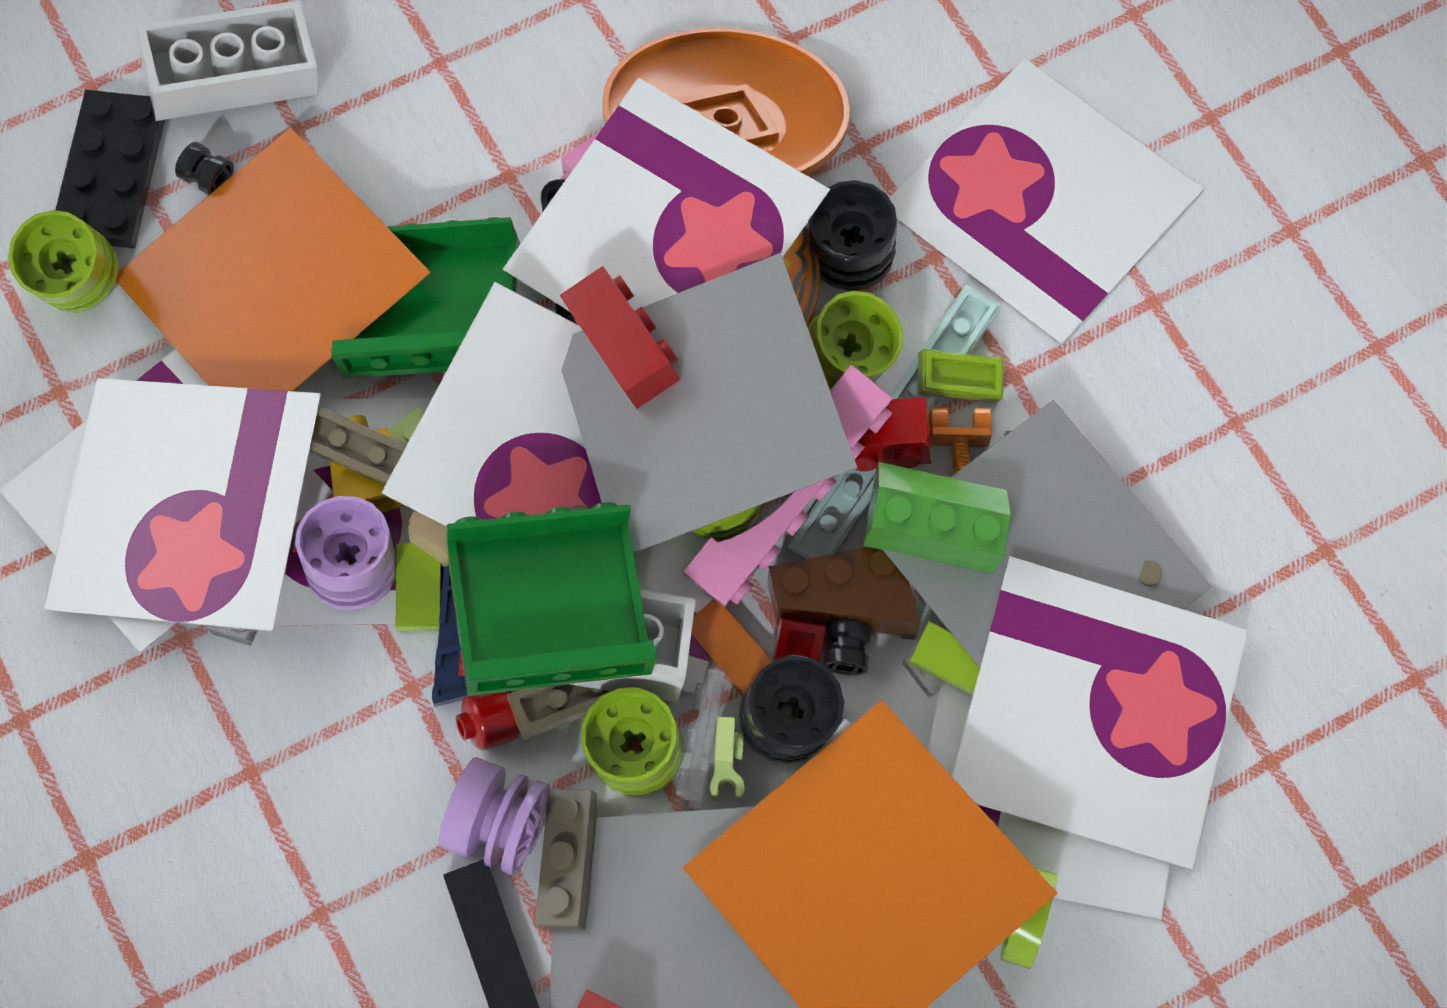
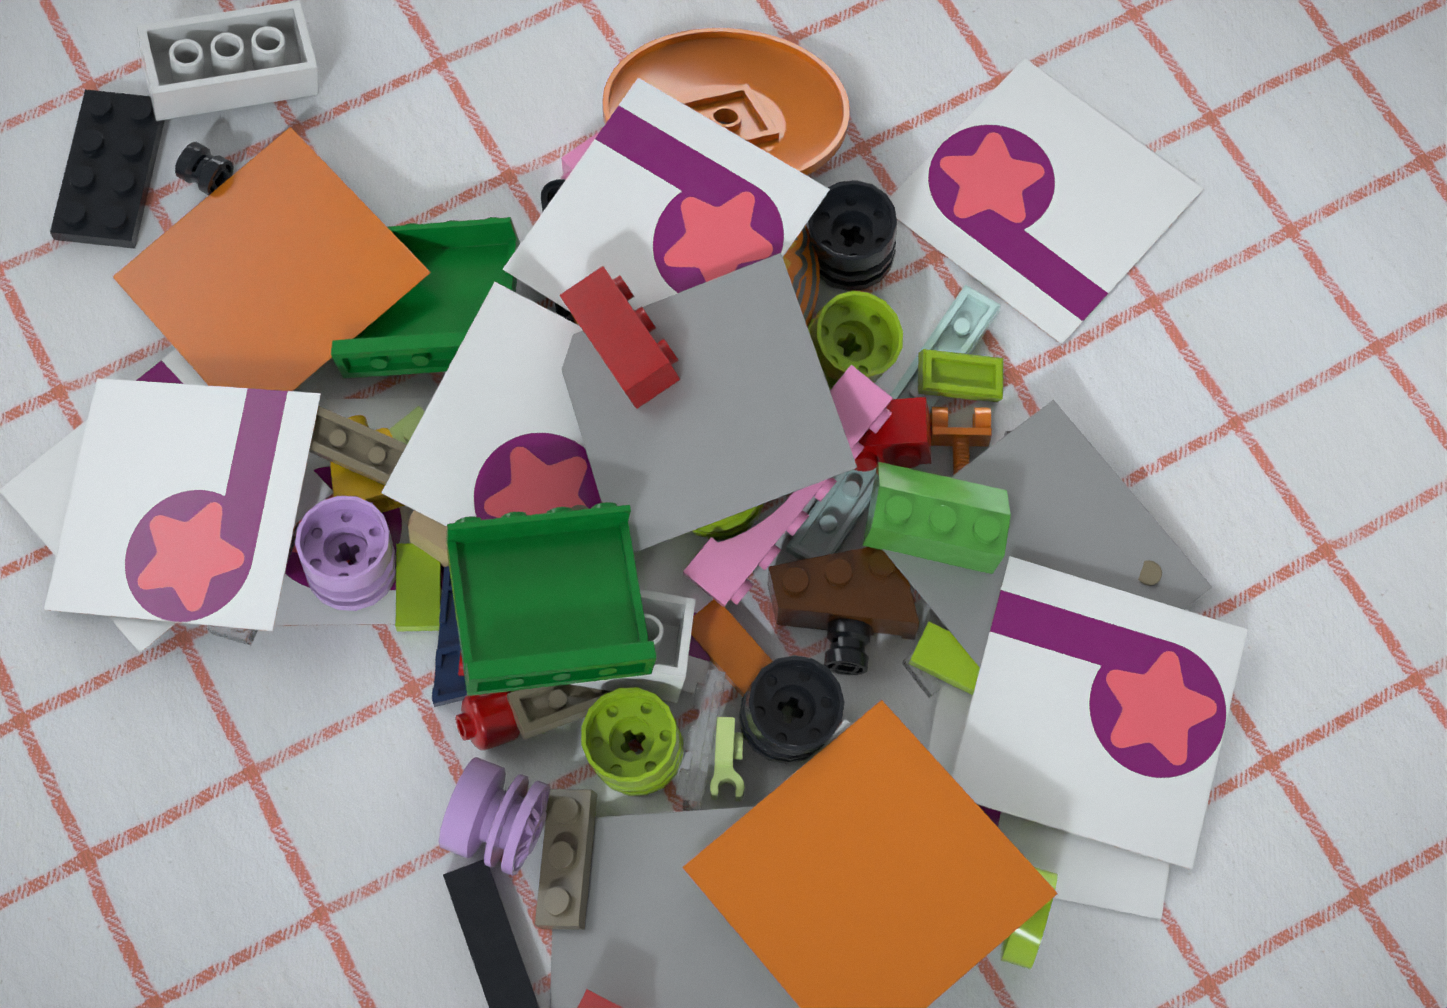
lime wheel [8,210,119,313] -> none
red plate [772,616,826,662] -> none

